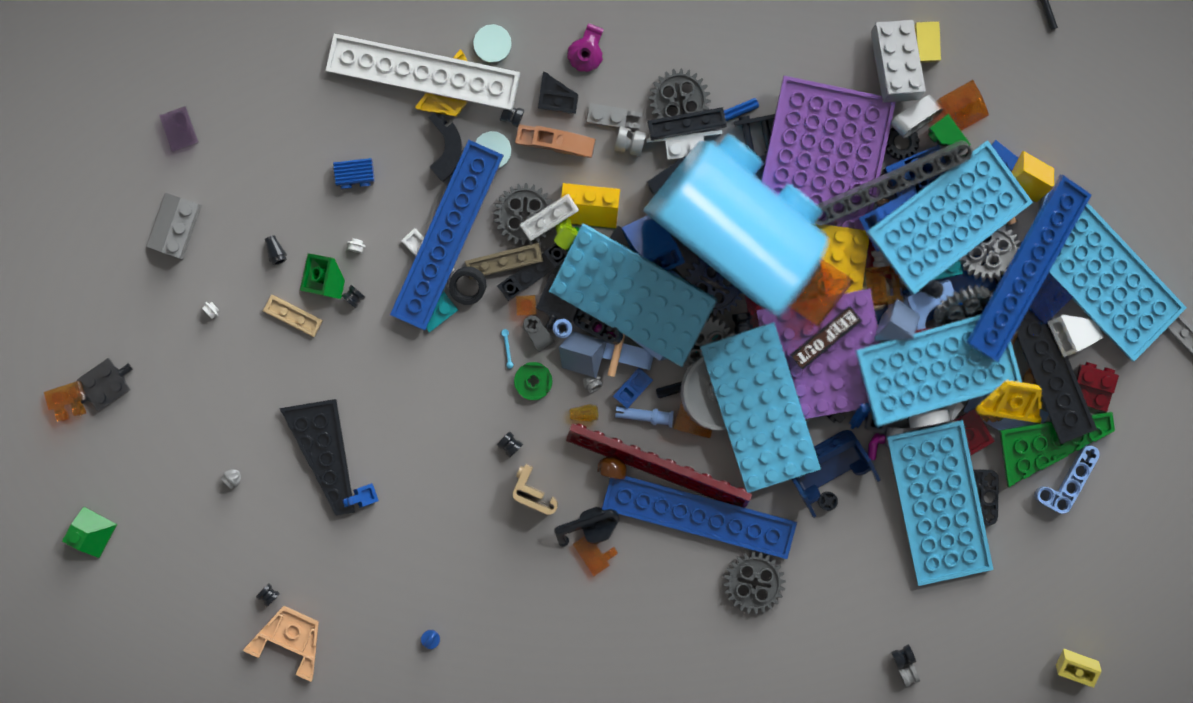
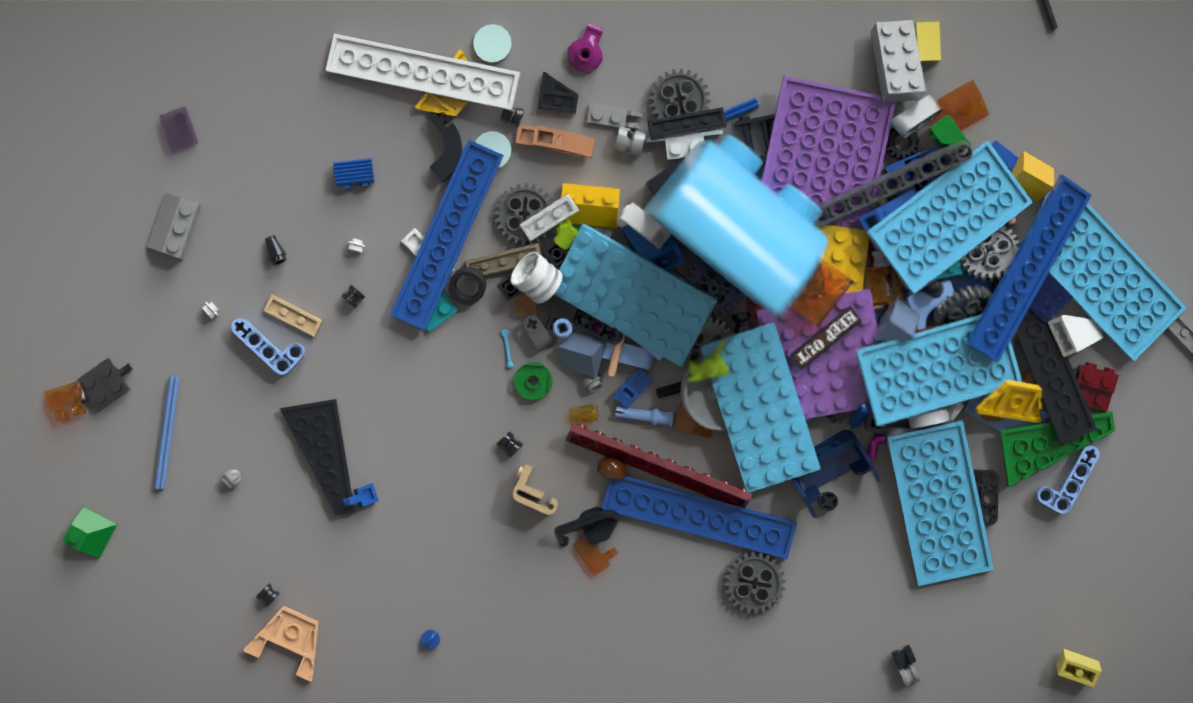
green slope [300,253,345,299] -> none
dark red plate [951,408,995,456] -> none
none -> medium blue axle [154,376,180,490]
none -> light blue beam [231,318,306,375]
none -> white wheel [511,252,562,304]
none -> white slope [620,202,671,249]
none -> lime animal [687,339,729,382]

